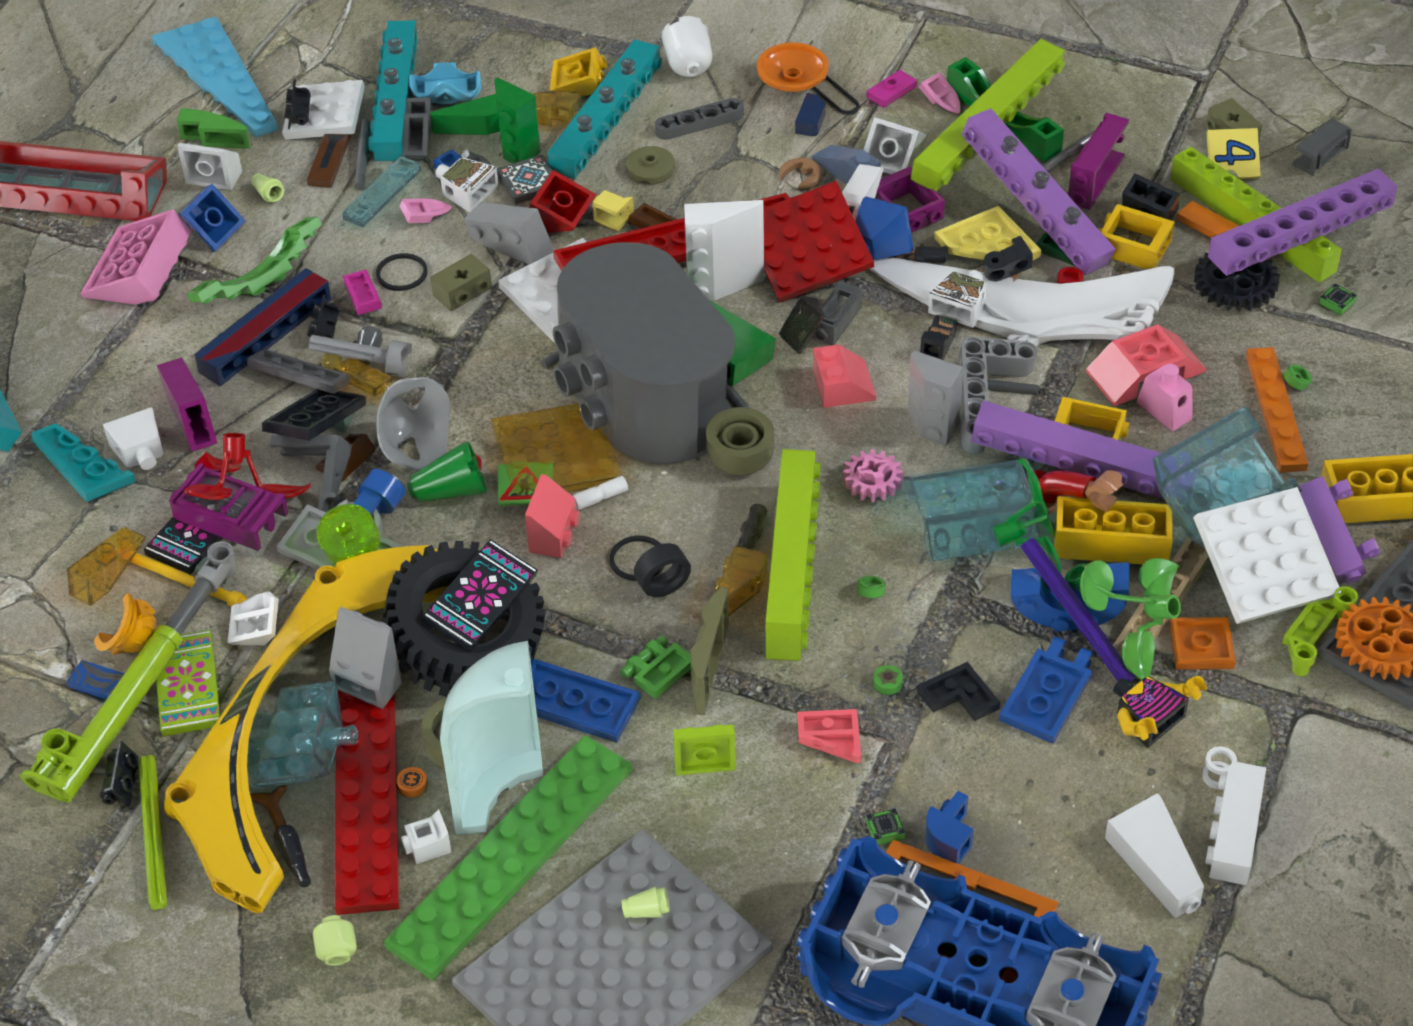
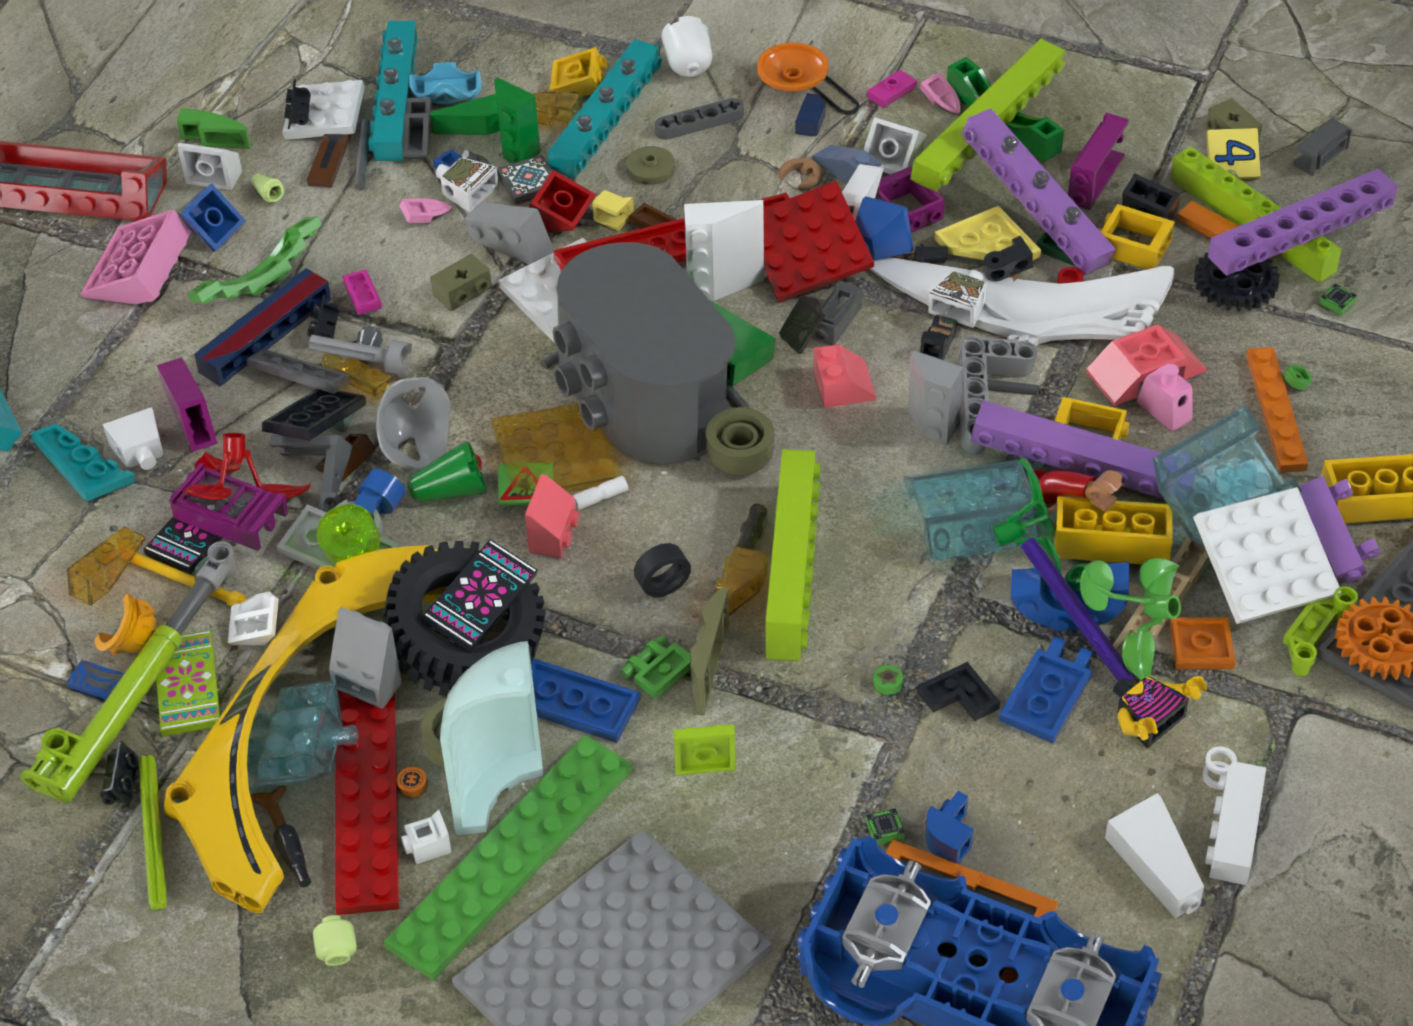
medium azure wing [151,16,278,137] -> none
clear light blue plate [342,156,421,227] -> none
black piece [376,253,428,291] -> none
black piece [610,535,665,581] -> none
yellowish green cone [621,886,670,919] -> none
coral wing [797,709,861,763] -> none
bright pink gear [843,449,903,502] -> none
bright green tile [857,576,886,599] -> none
flat silver bar [1042,130,1094,172] -> none

